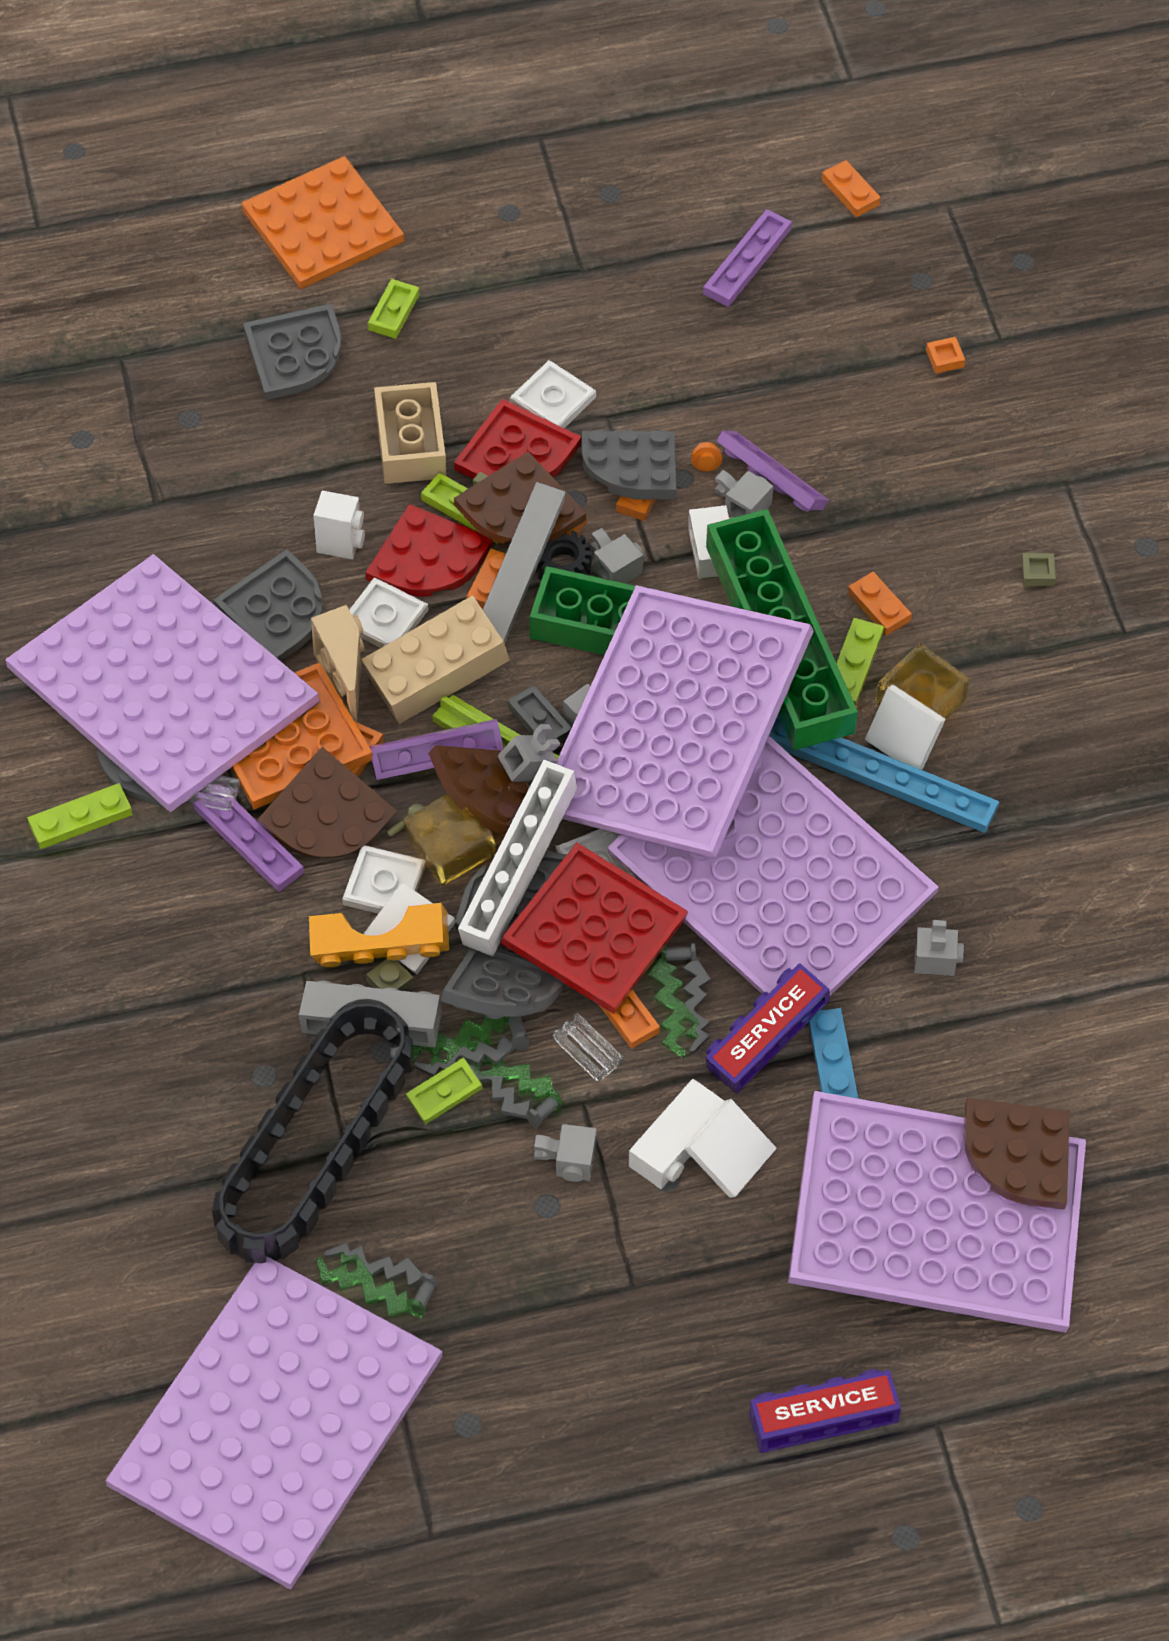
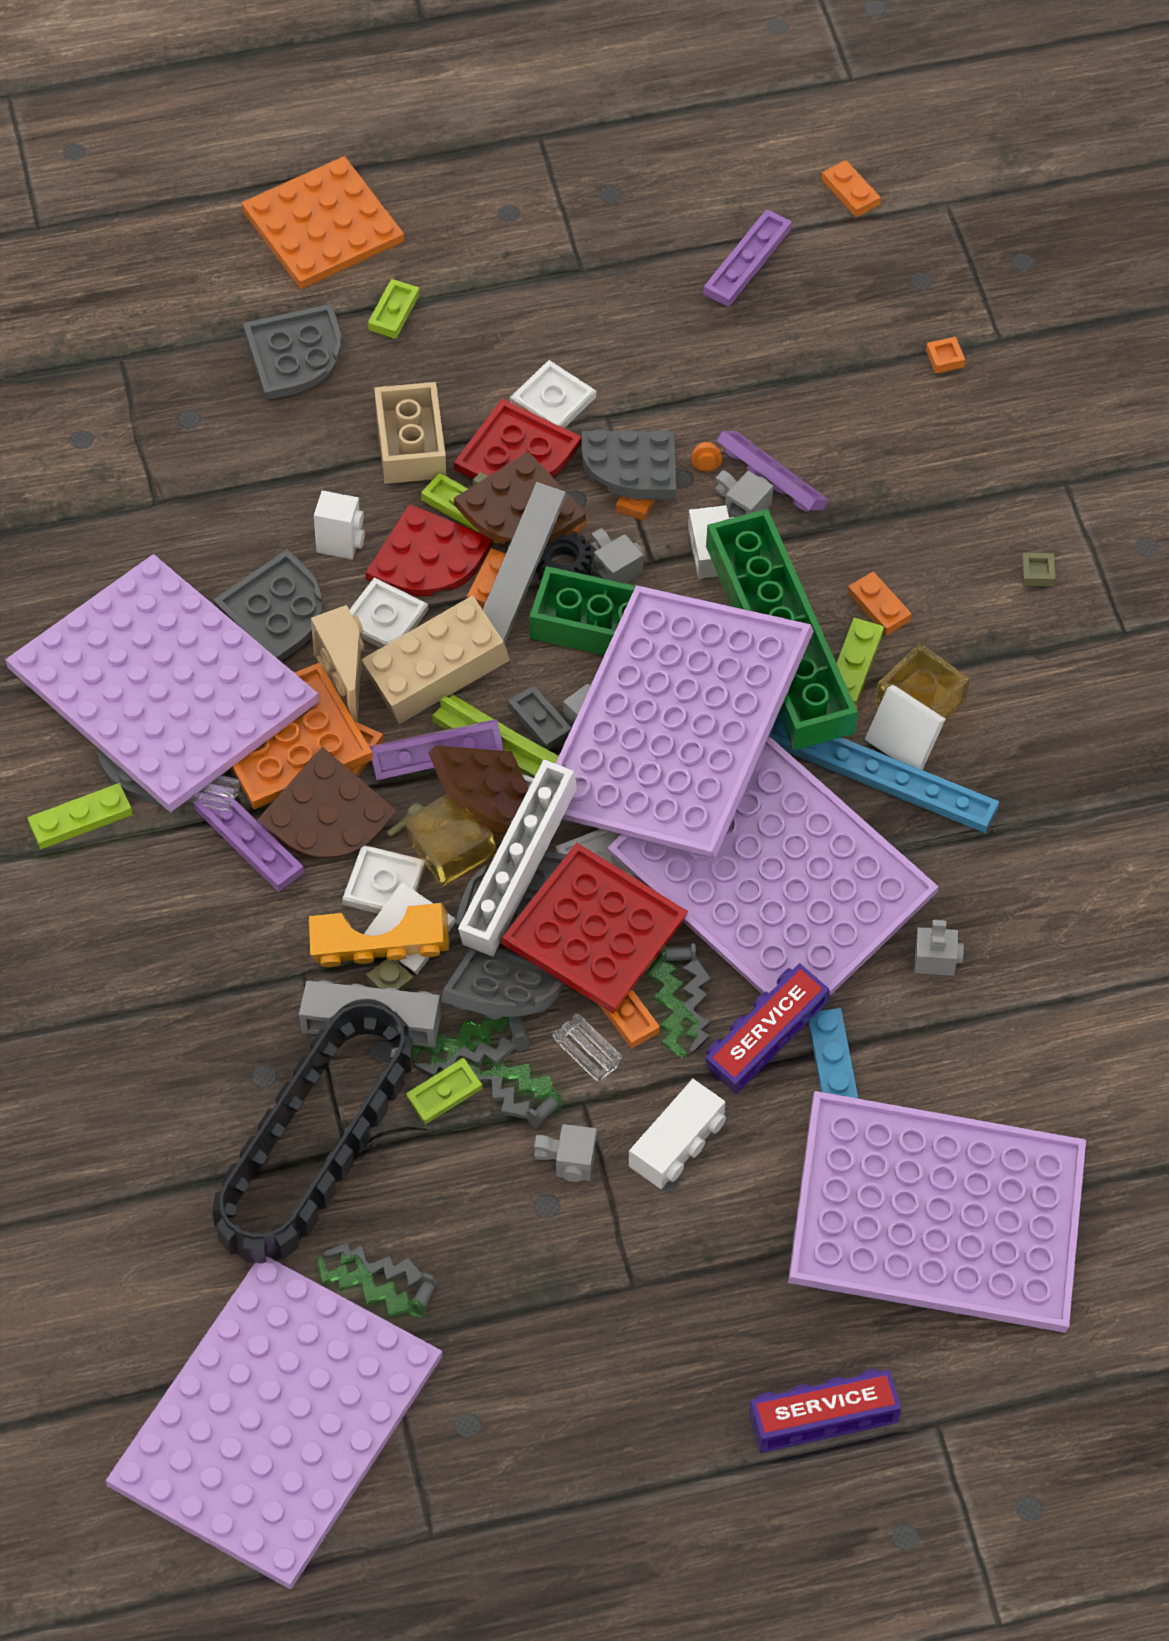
light grey brick [497,724,560,782] -> none
white tile [684,1099,777,1198] -> none
reddish brown plate [964,1098,1070,1210] -> none

